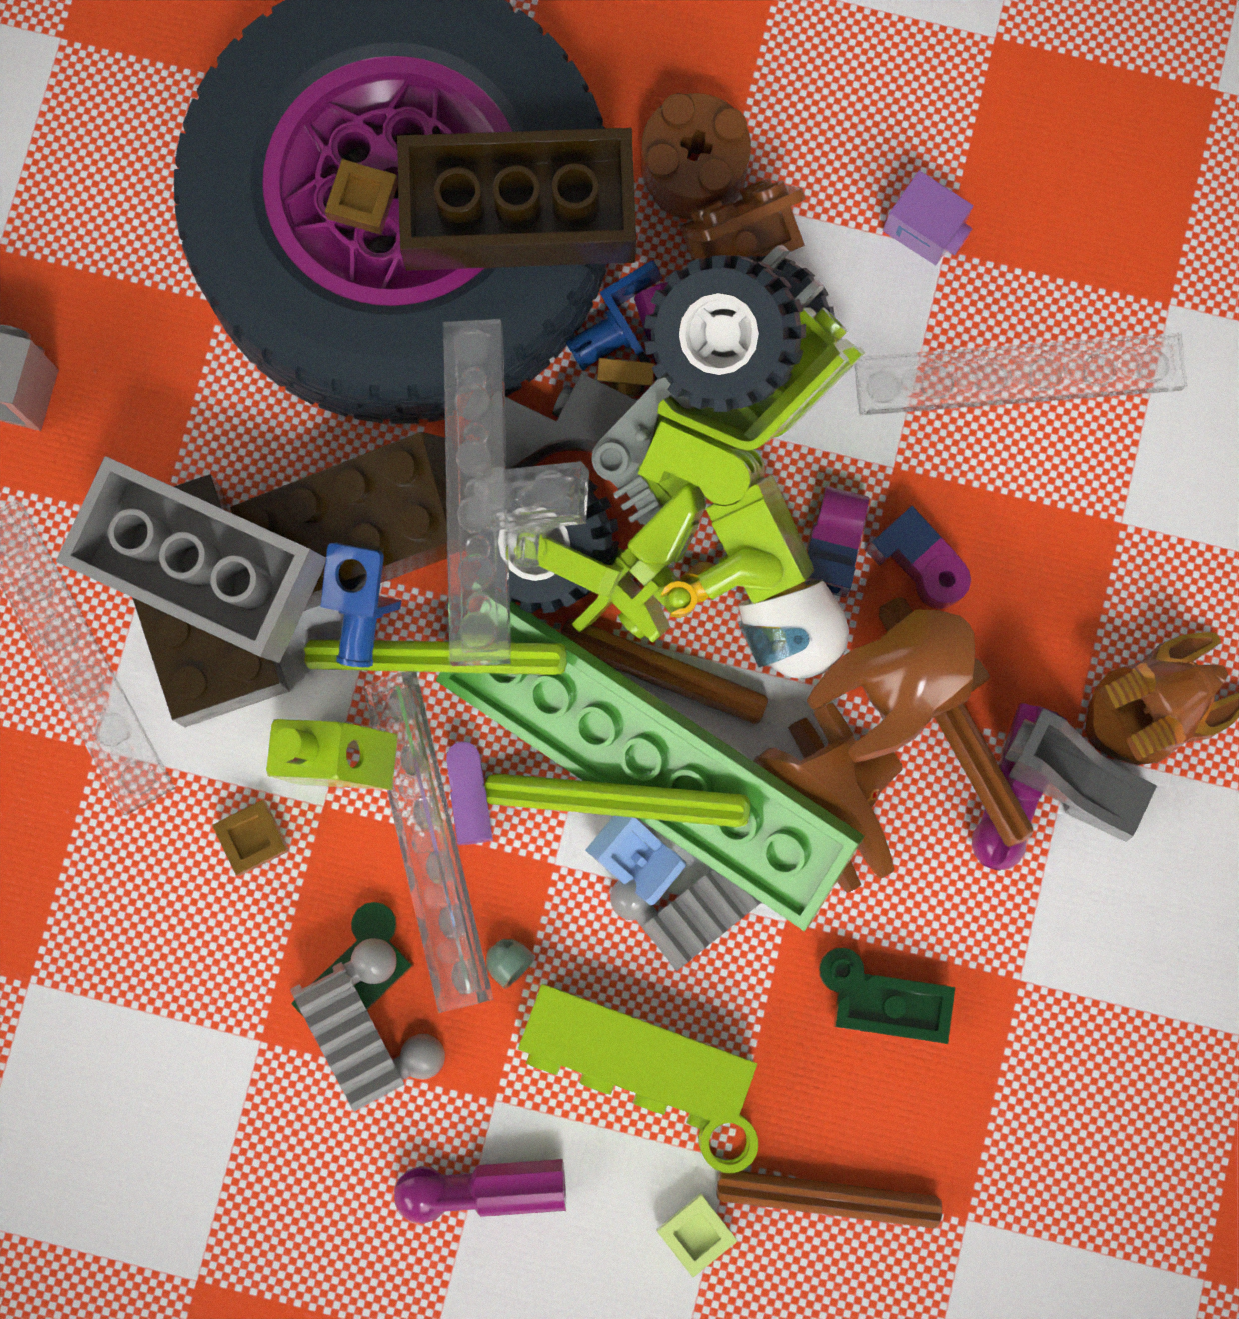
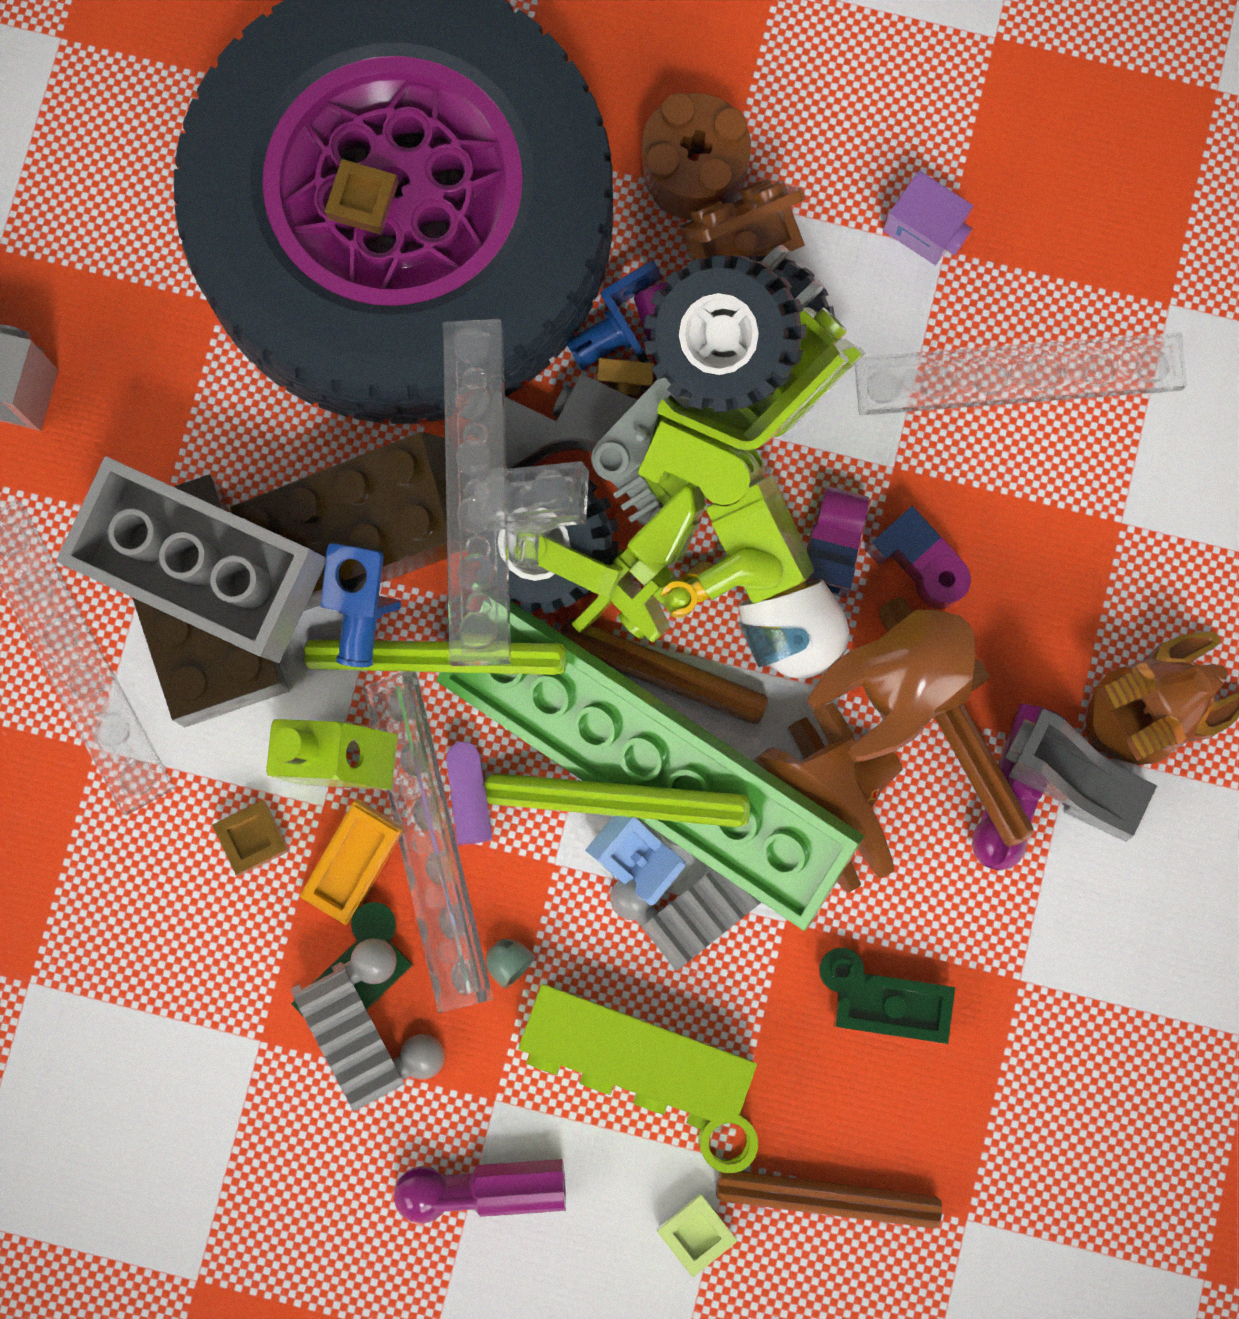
dark brown brick [397,128,636,271] -> none
none -> light orange tile [299,799,405,926]

